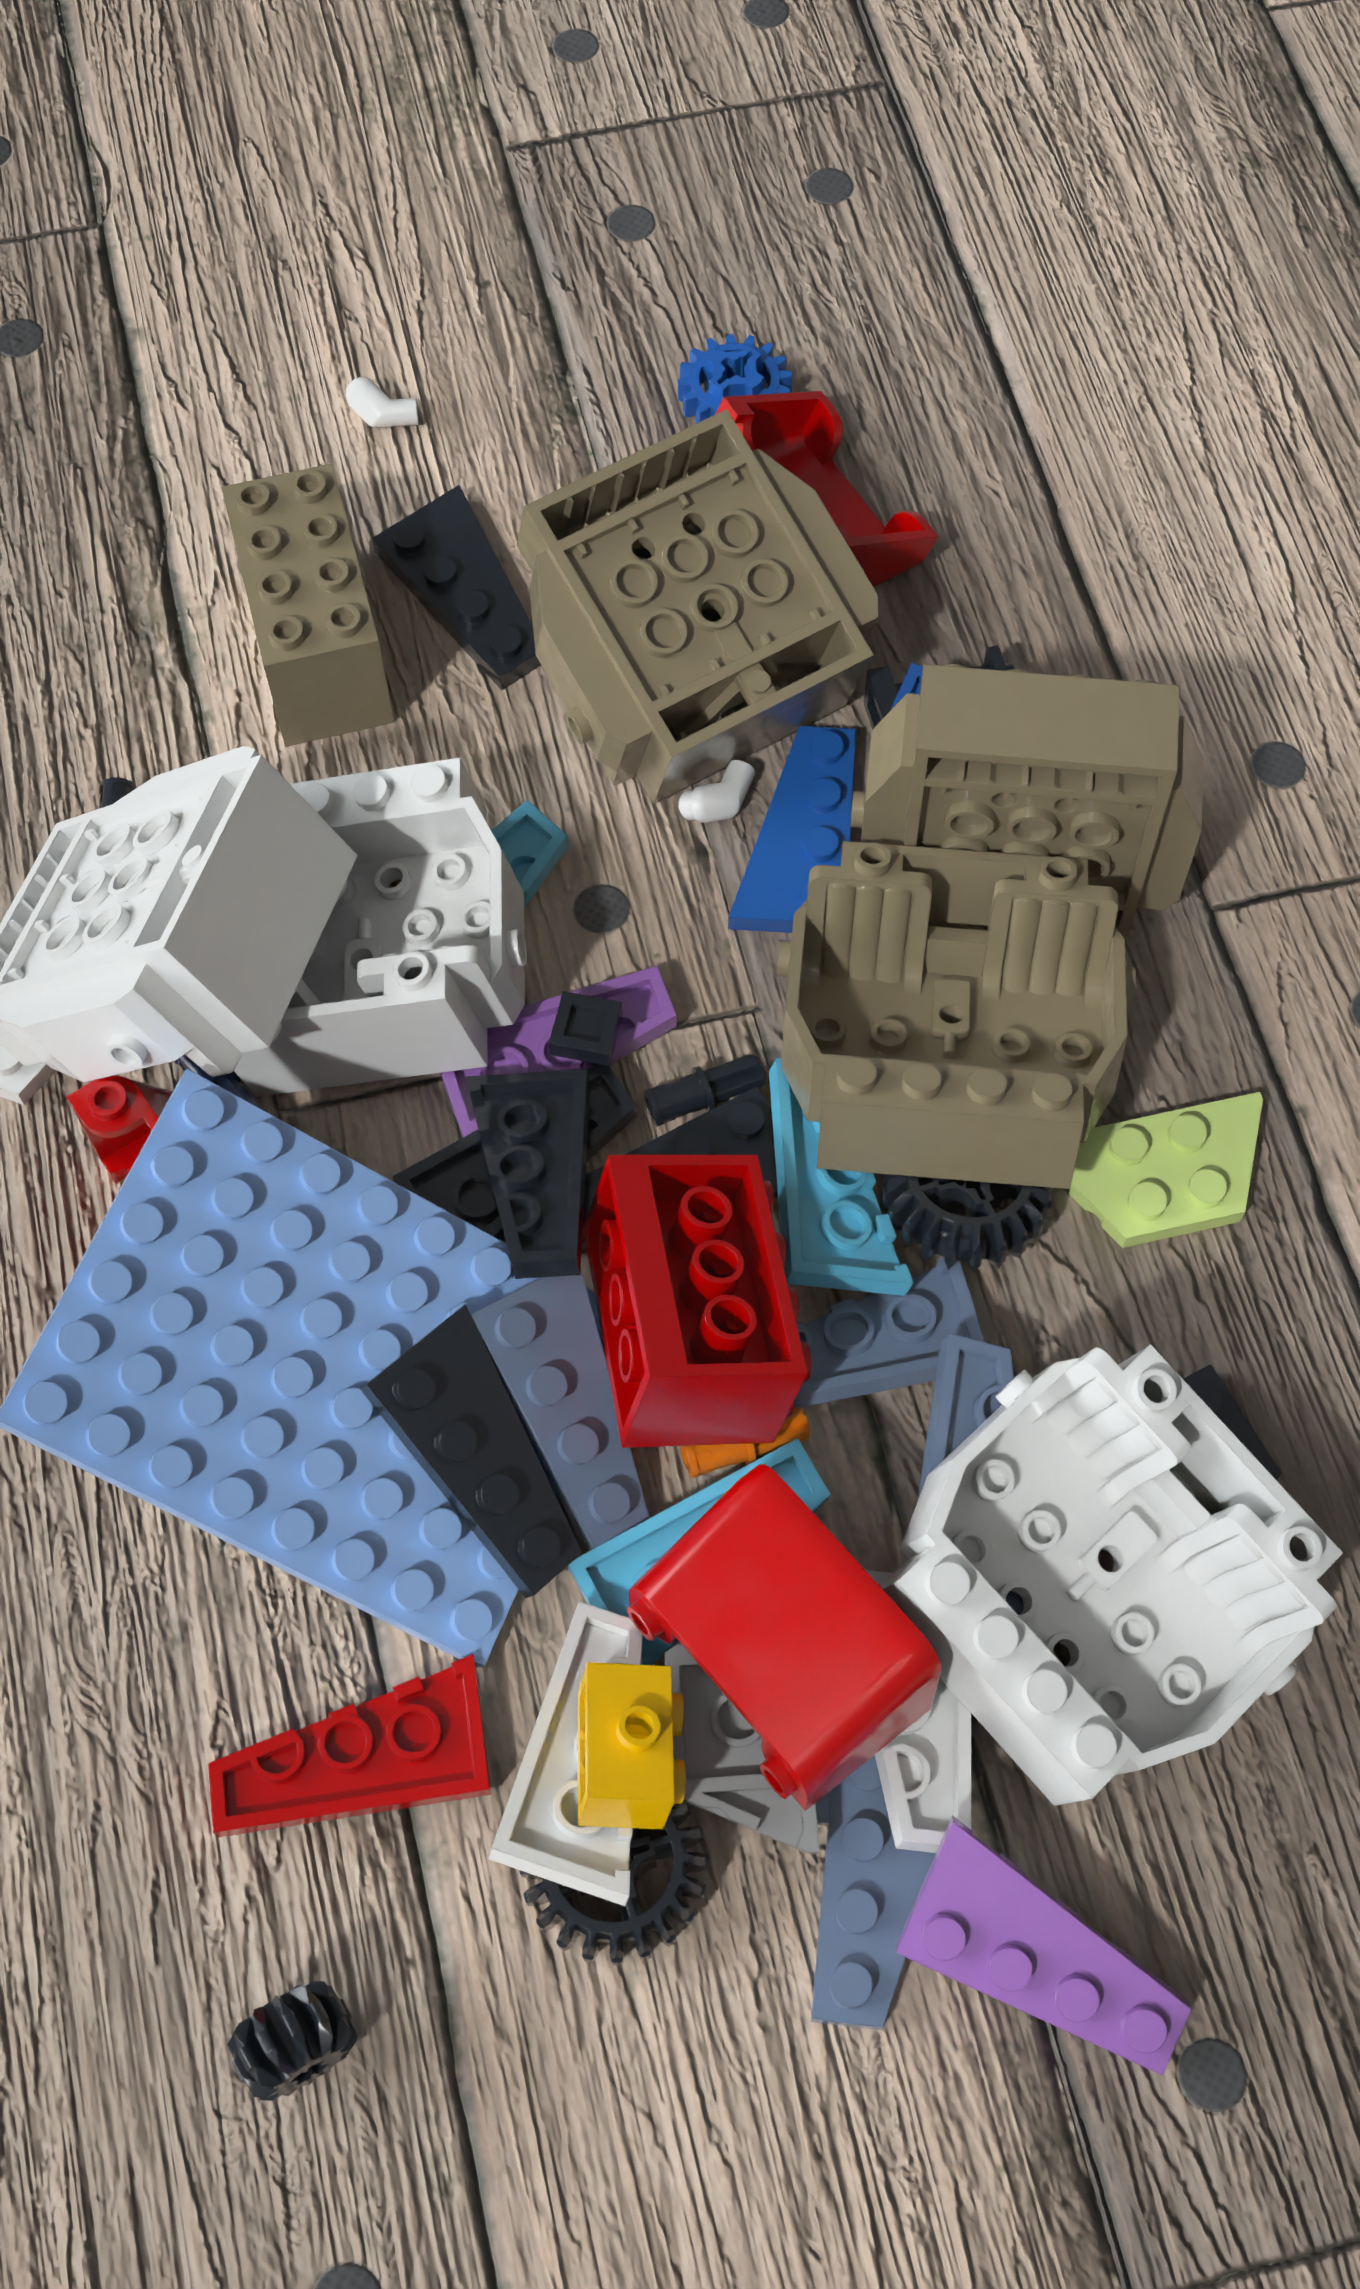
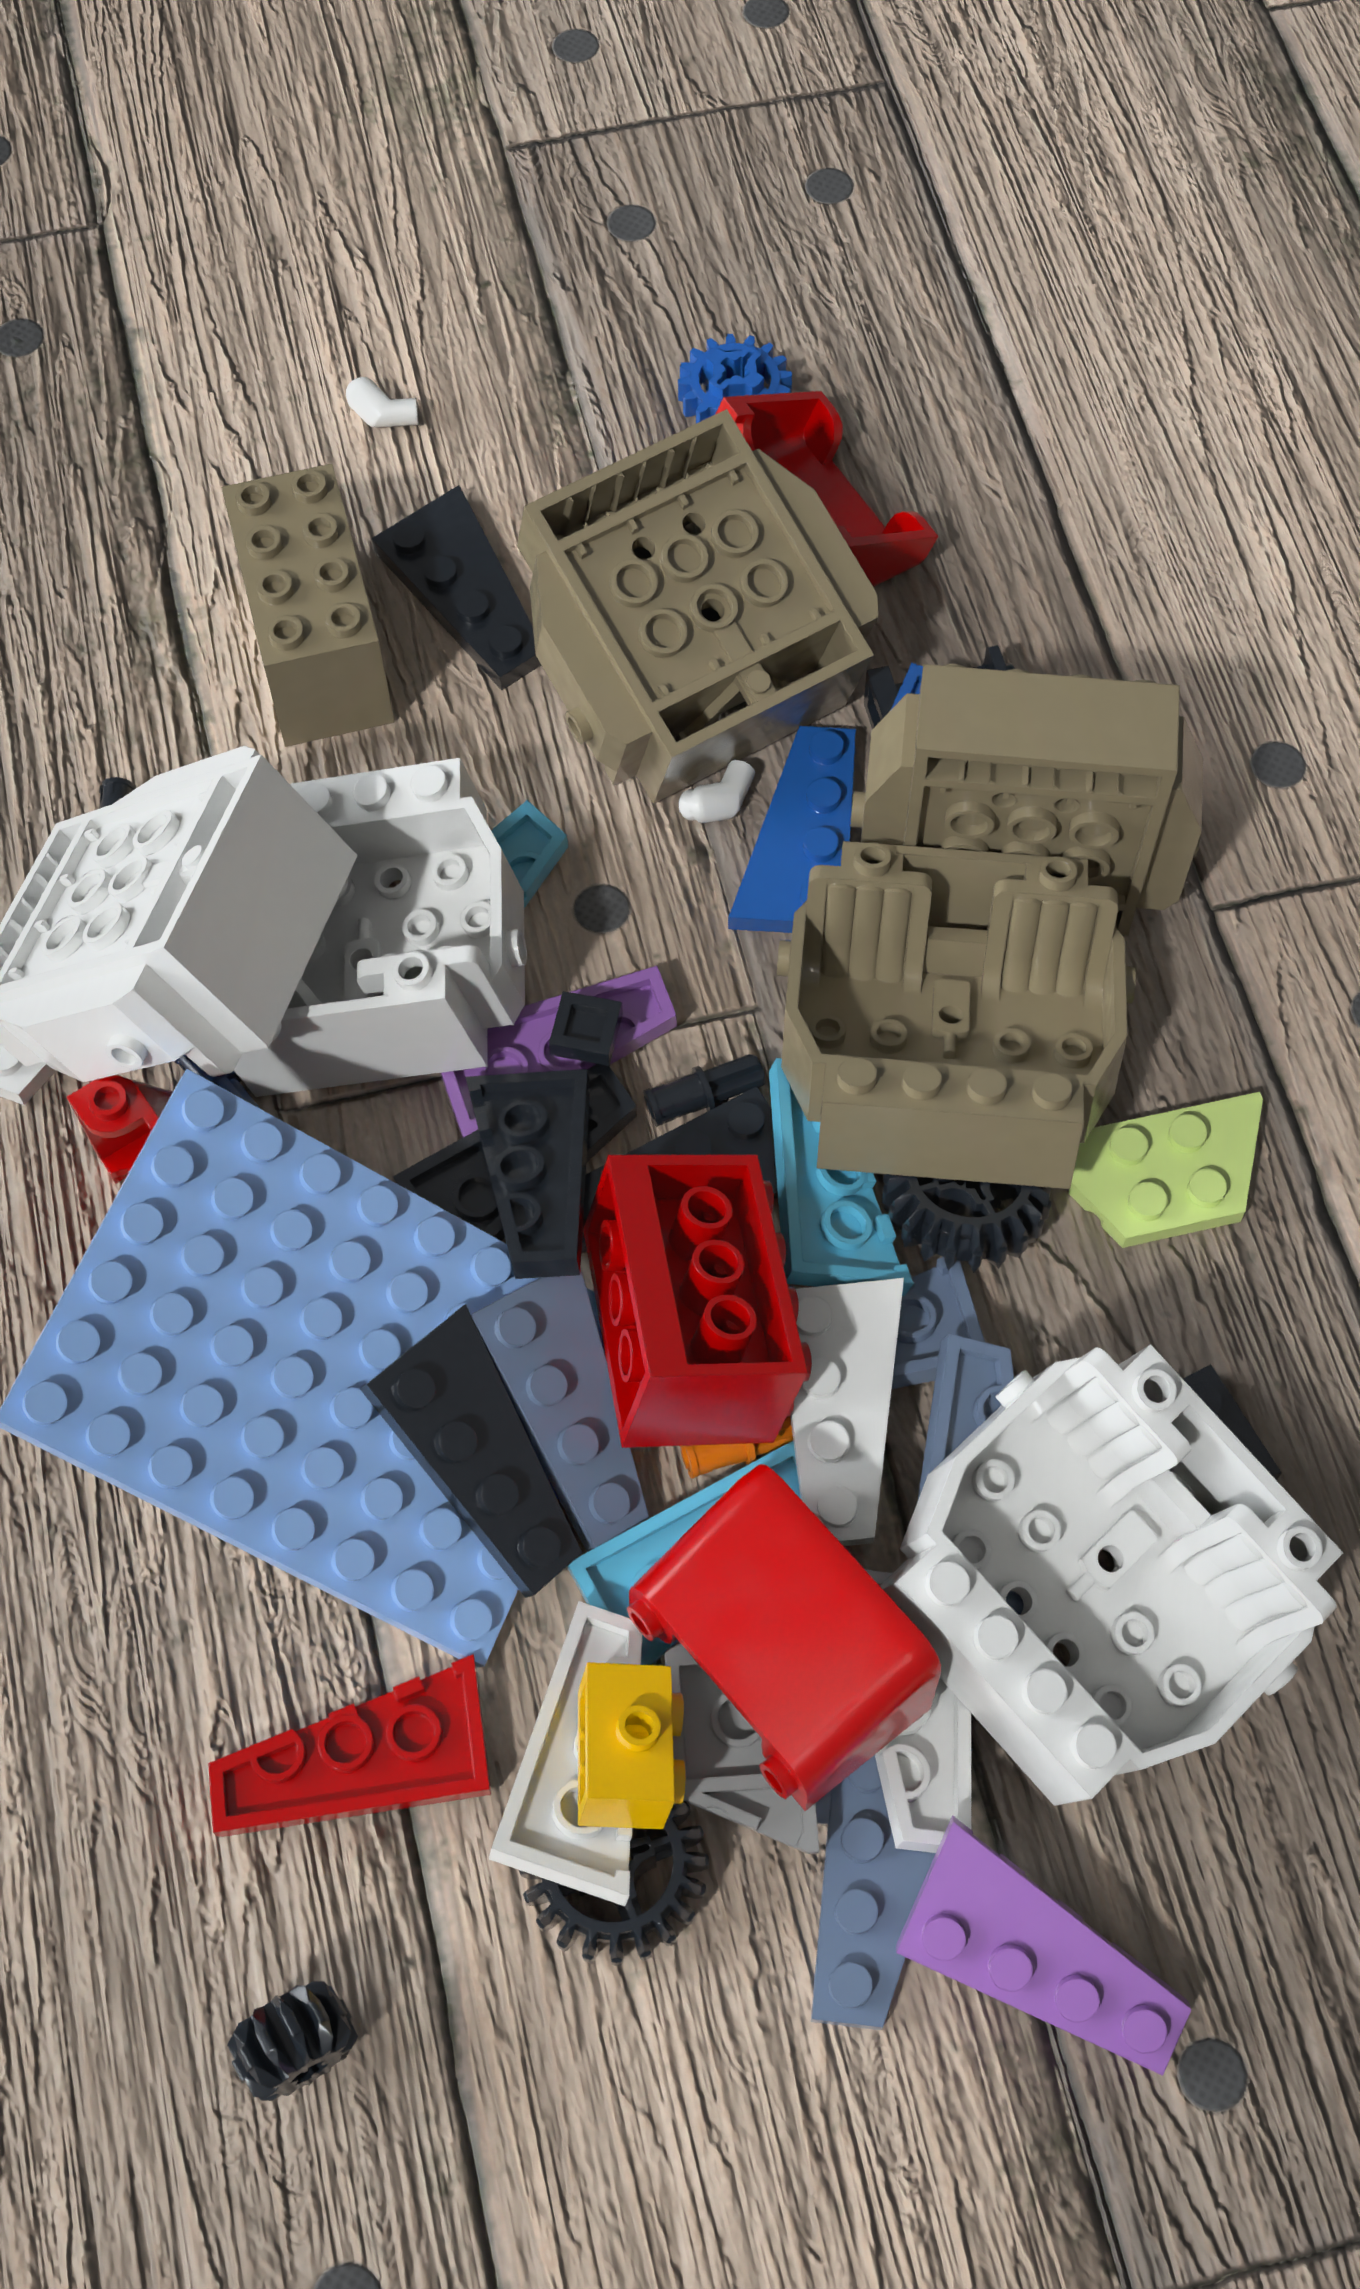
none -> white wing [790,1278,904,1546]

